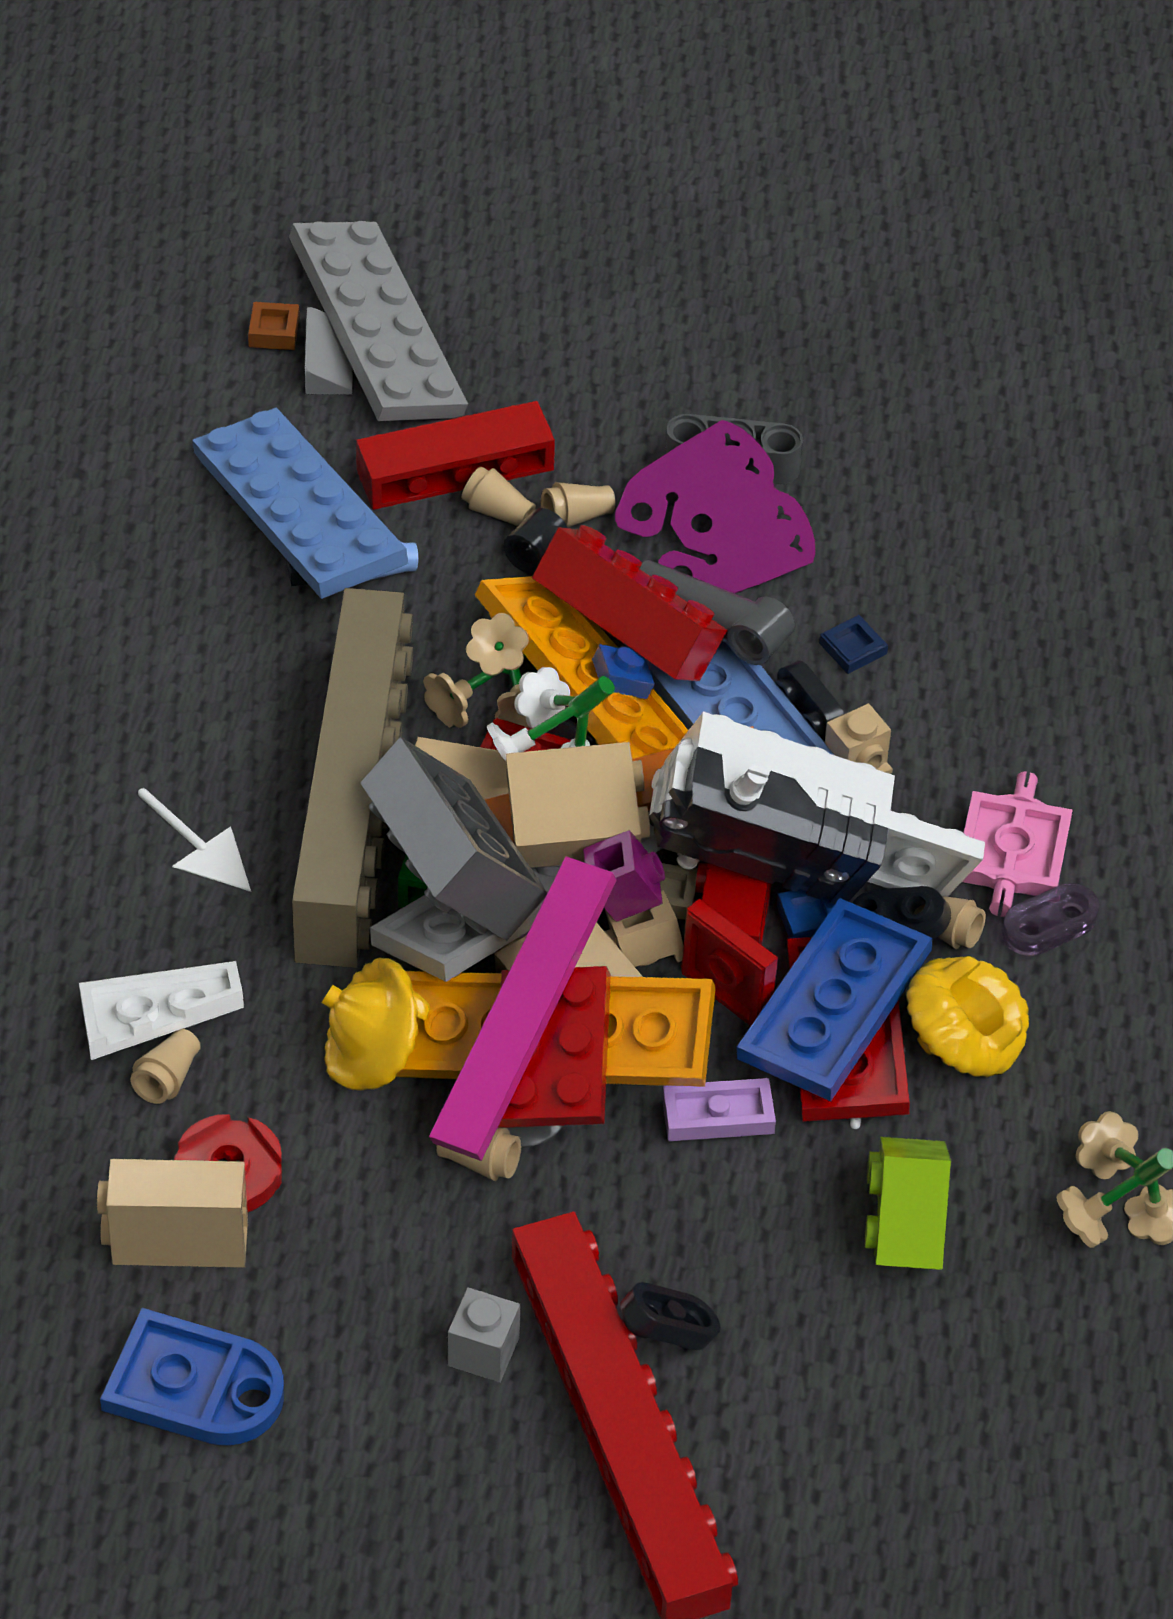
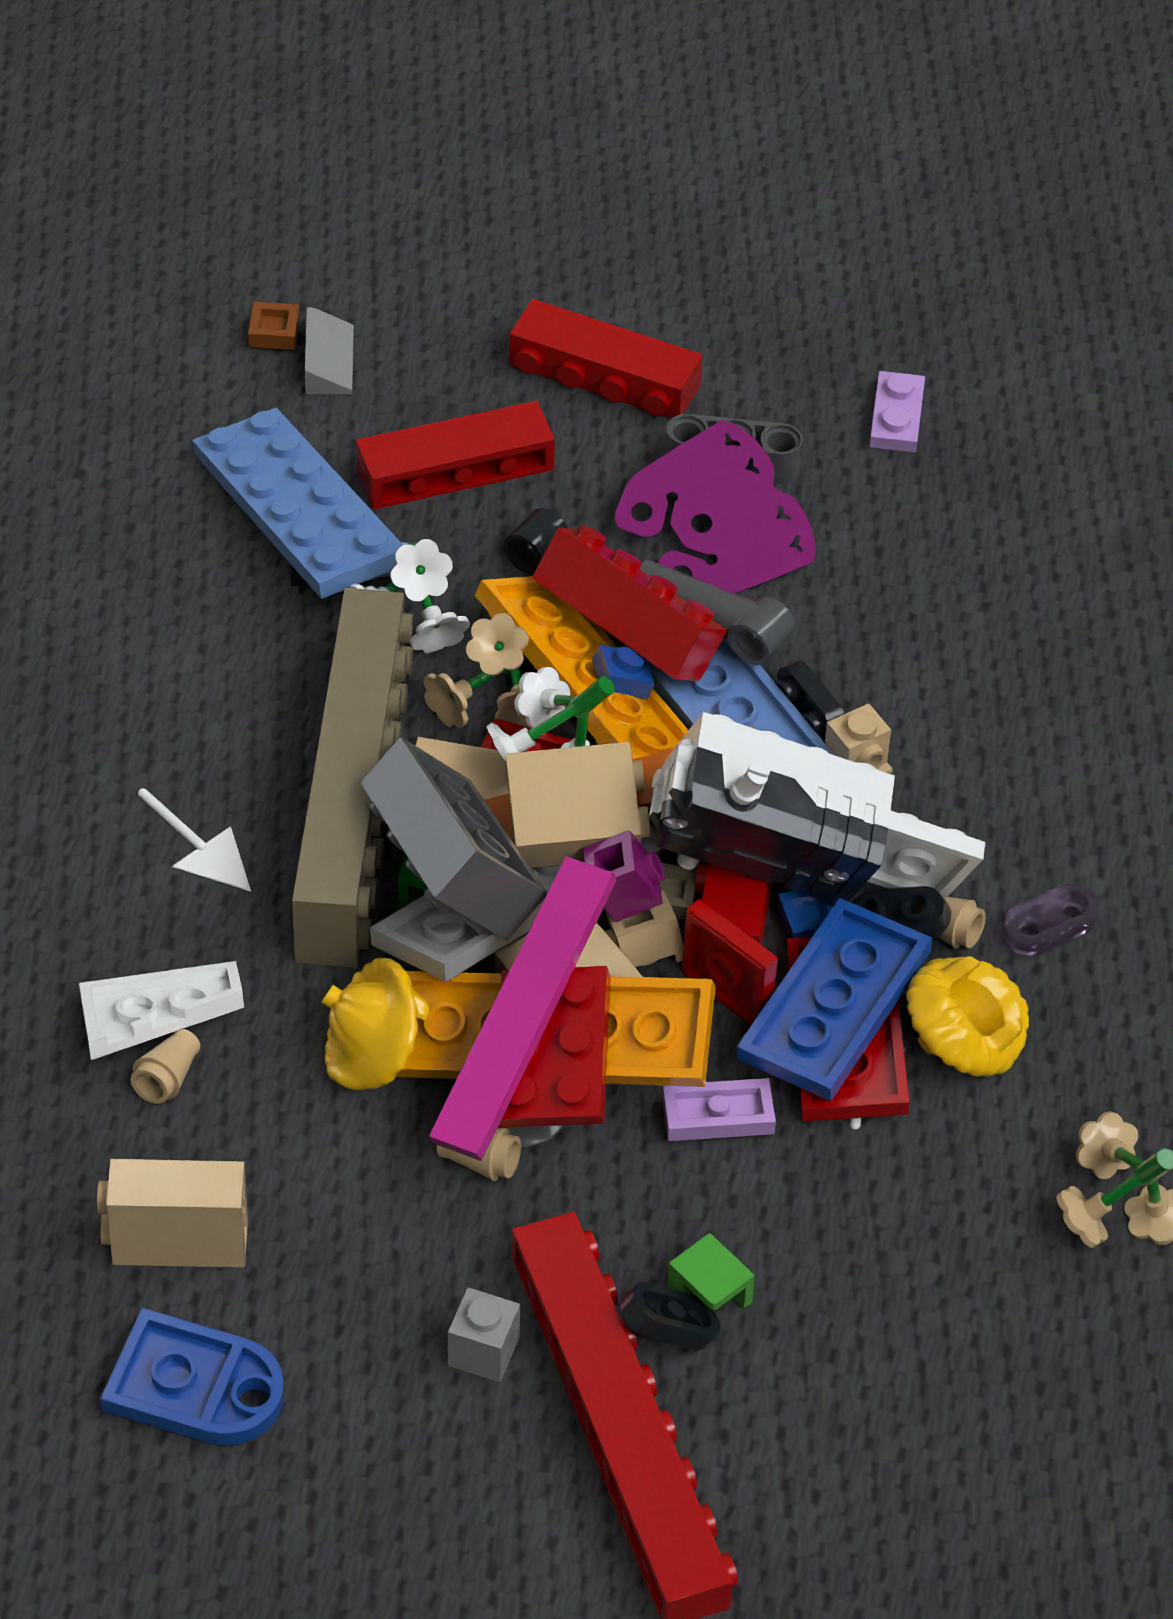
red plate [174,1114,282,1212] -> none
light grey plate [289,221,468,421] -> none
tan cone [461,466,536,527] -> none
tan cone [541,482,615,528] -> none
dark blue tile [819,615,888,674] -> none
lime brick [865,1137,951,1270] -> none
bright pink plate [962,771,1073,917] -> none
none -> white plant [349,539,470,654]
none -> red brick [509,298,703,418]
none -> bright green panel [667,1233,755,1310]
none -> lavender plate [870,371,925,453]

